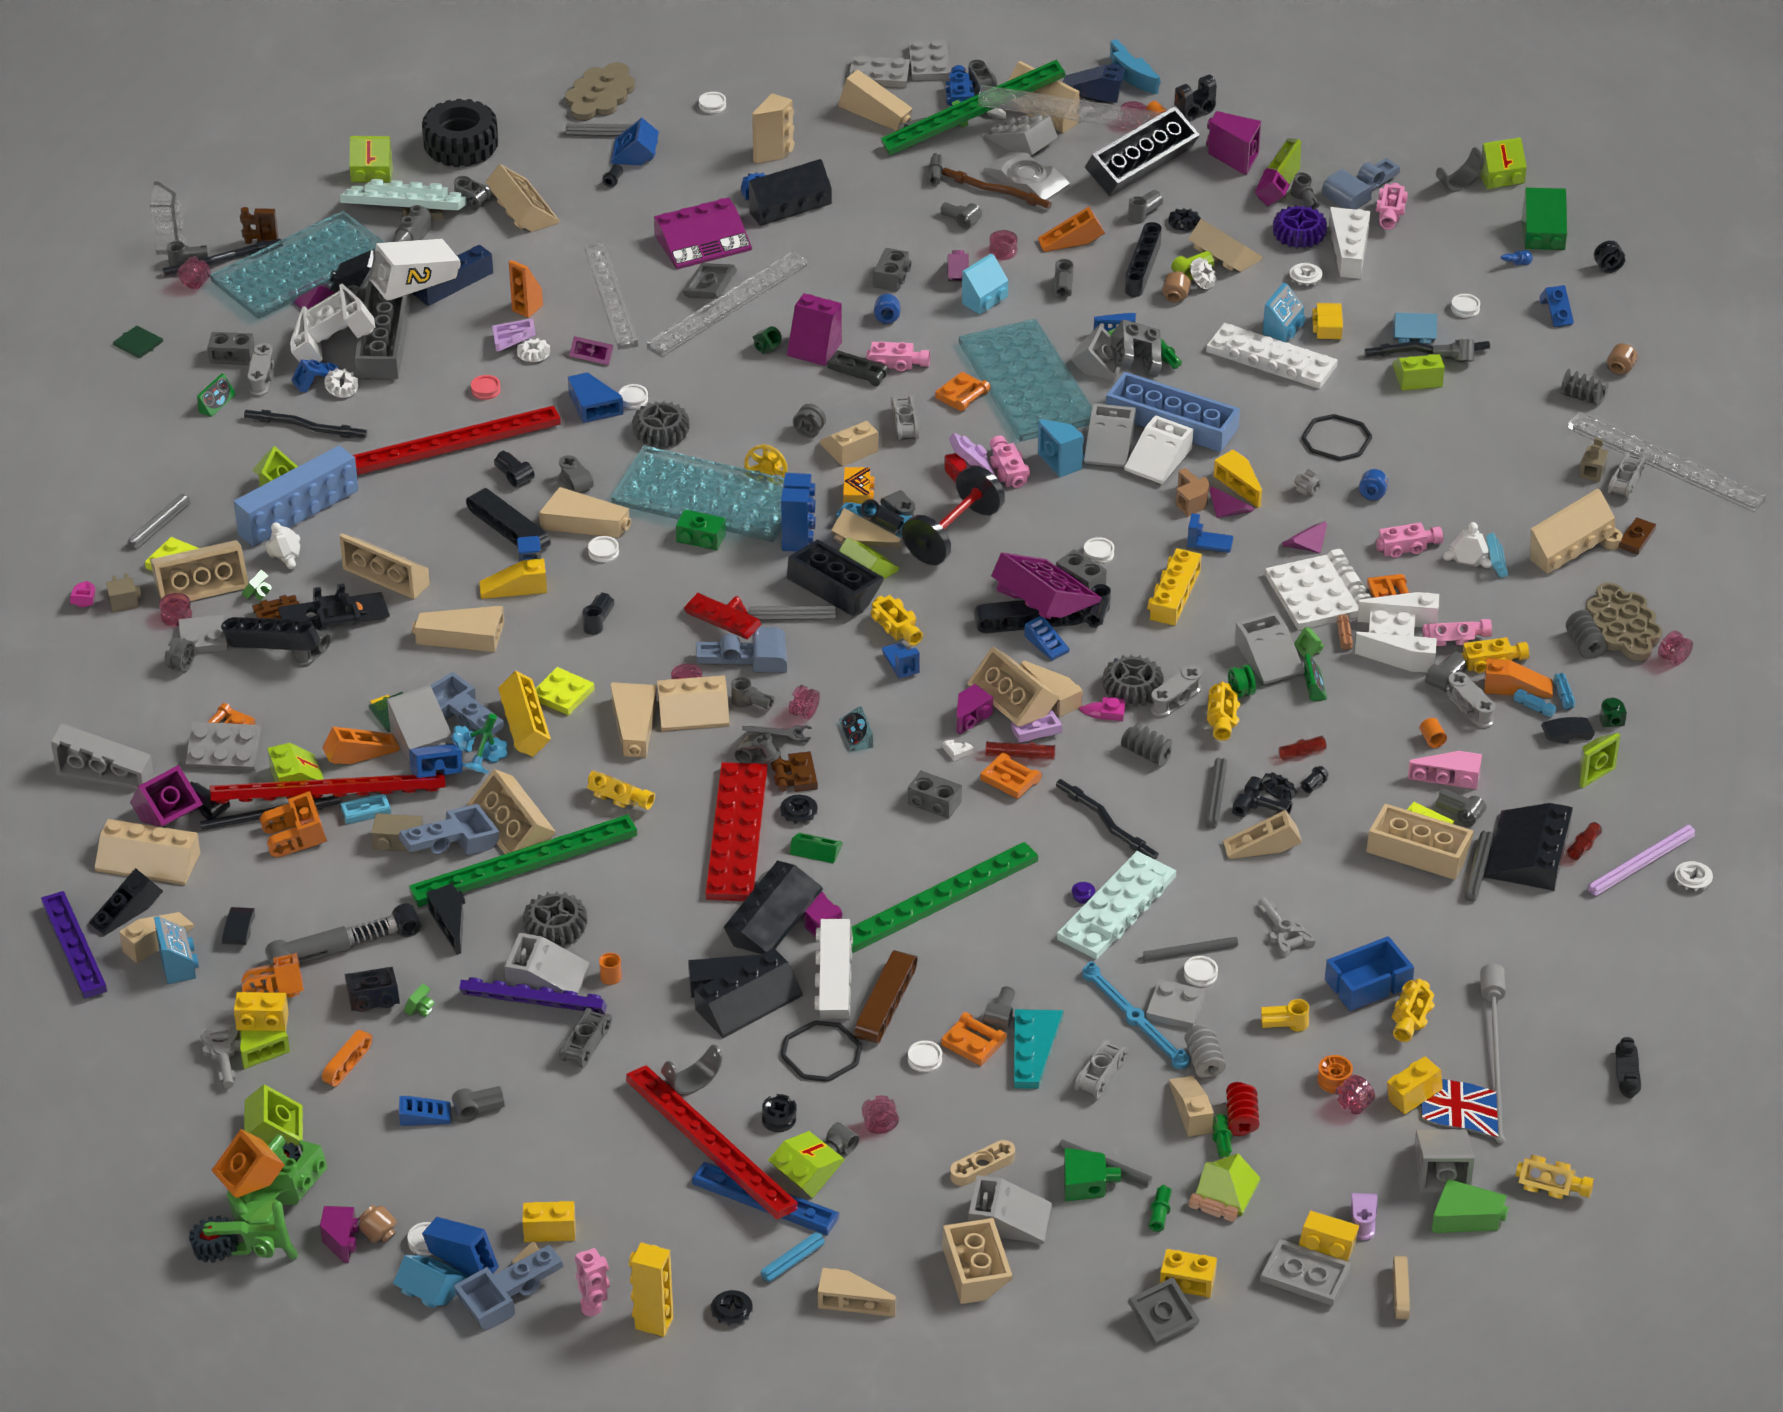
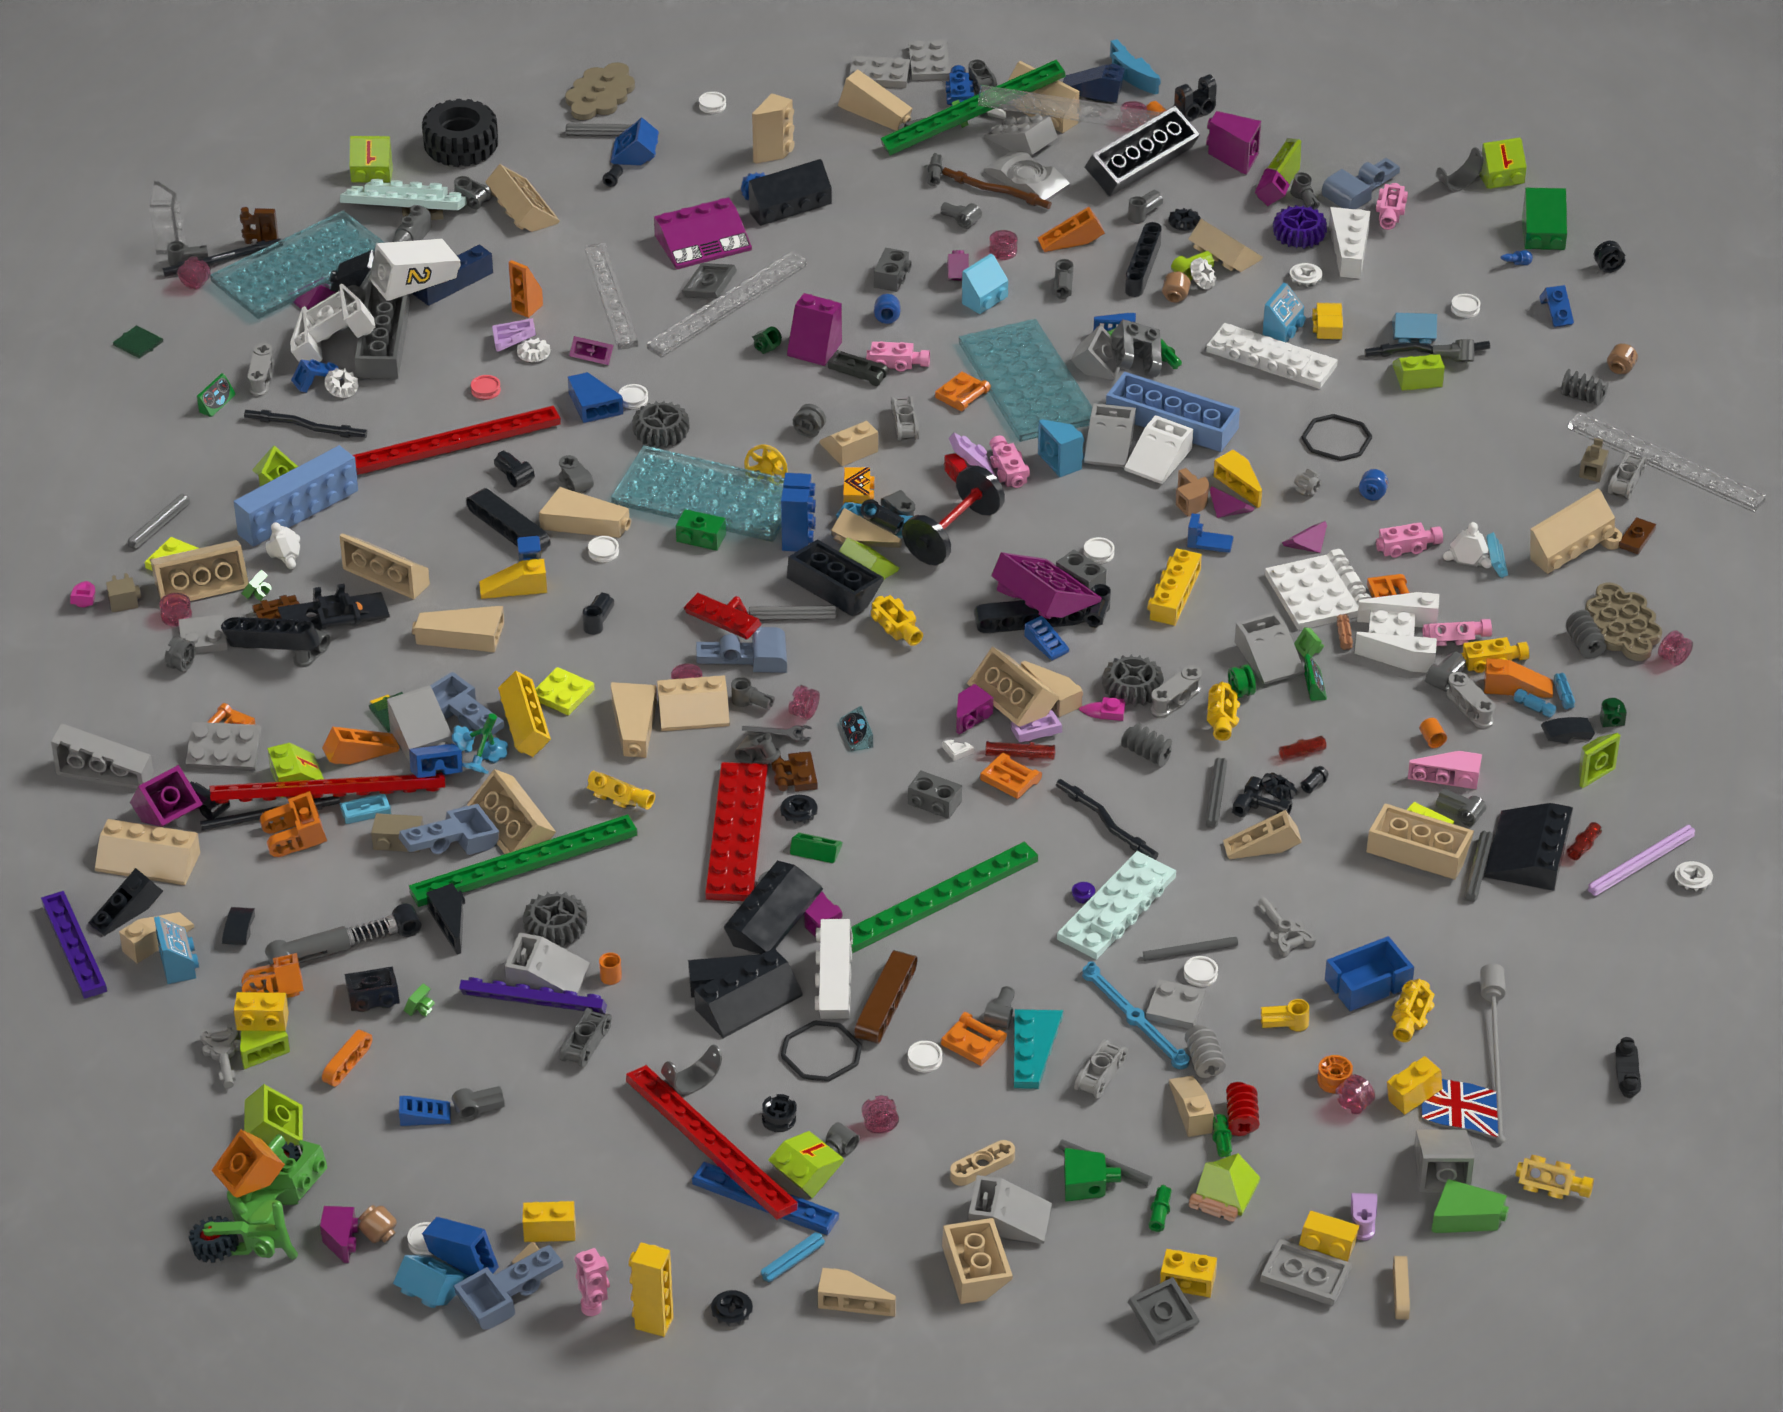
dark grey brick [207,332,254,365] -> none
blue bracket [882,642,920,679] -> none

